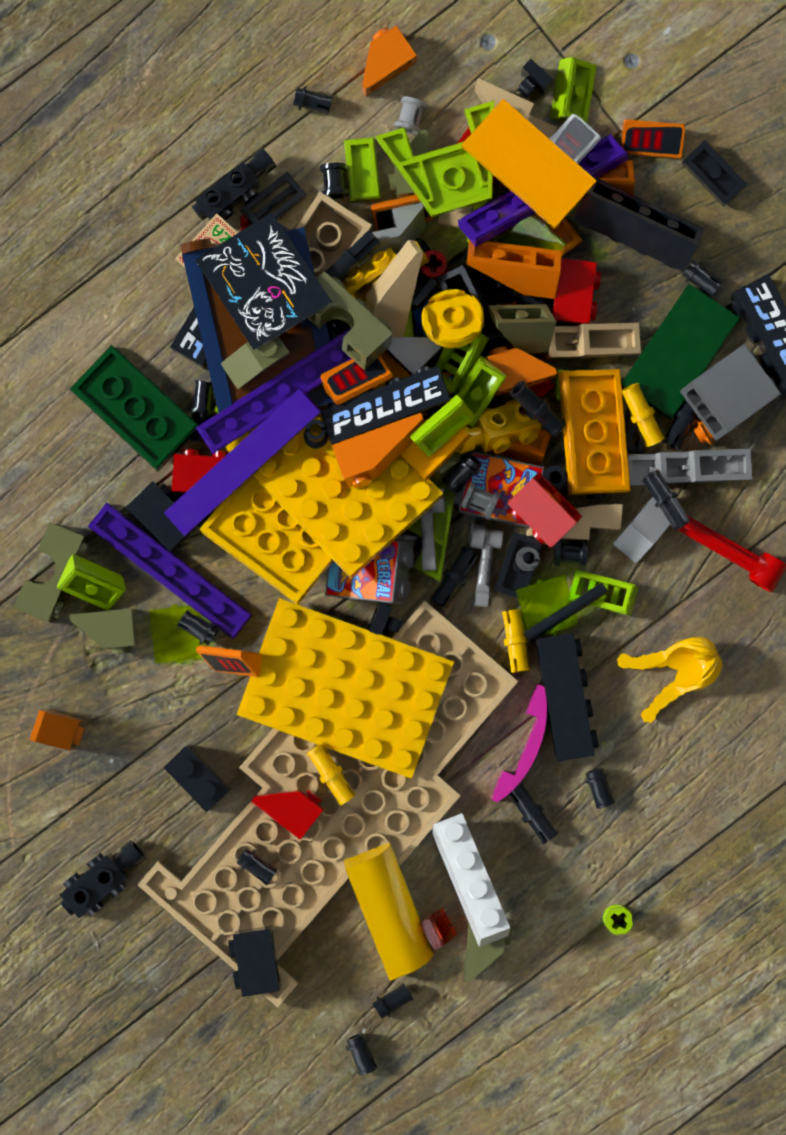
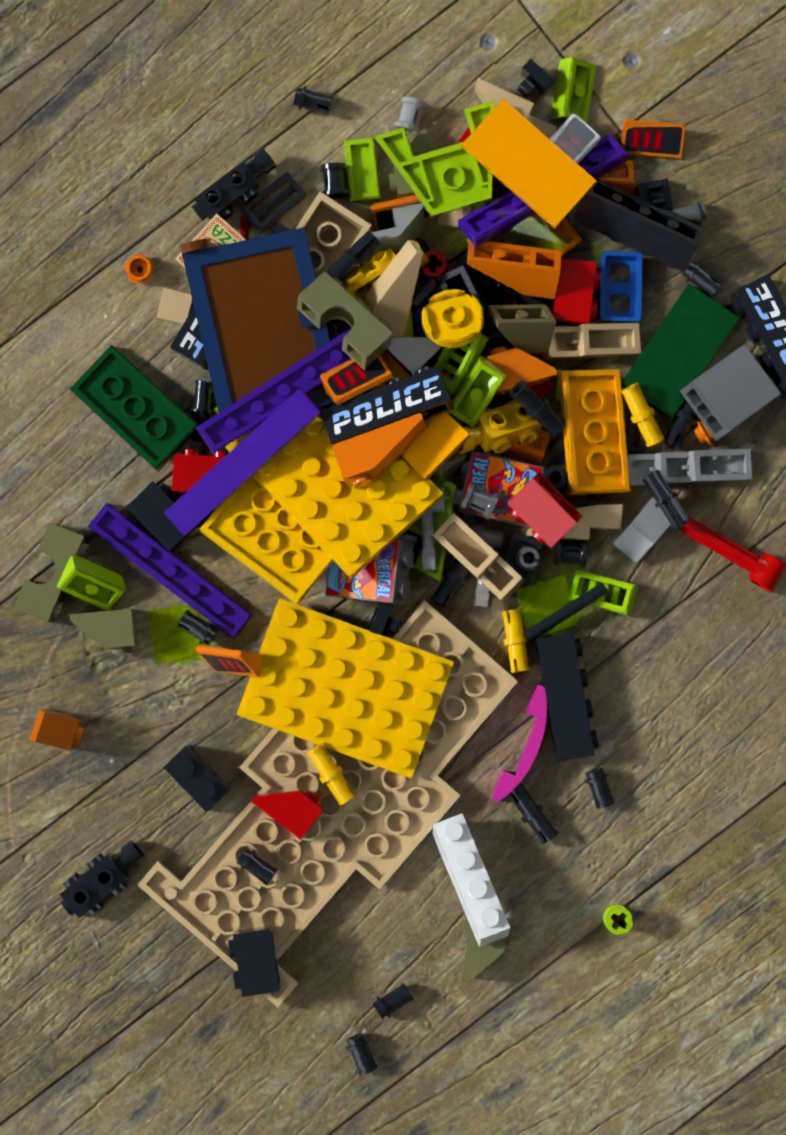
black sticker [195,212,332,350] -> none
olive slope [220,336,290,390] -> none
black pin [304,420,329,449] -> none
yellow brick [344,842,433,981] -> none
orange slope [362,26,417,96] -> none
lime tile [410,395,476,457] -> none
clear red plate [419,908,458,950] -> none
black pin [443,453,482,493] -> none
yellow hair [616,637,723,723] -> none
black plate [681,140,747,207] -> none
none -> orange plate [125,254,155,284]
none -> tan tile [156,288,193,325]
none -> tan slope [432,513,525,603]
none -> blue piece [600,251,642,321]
none -> black tile [636,178,674,210]
none -> dark grey pin [666,200,707,225]

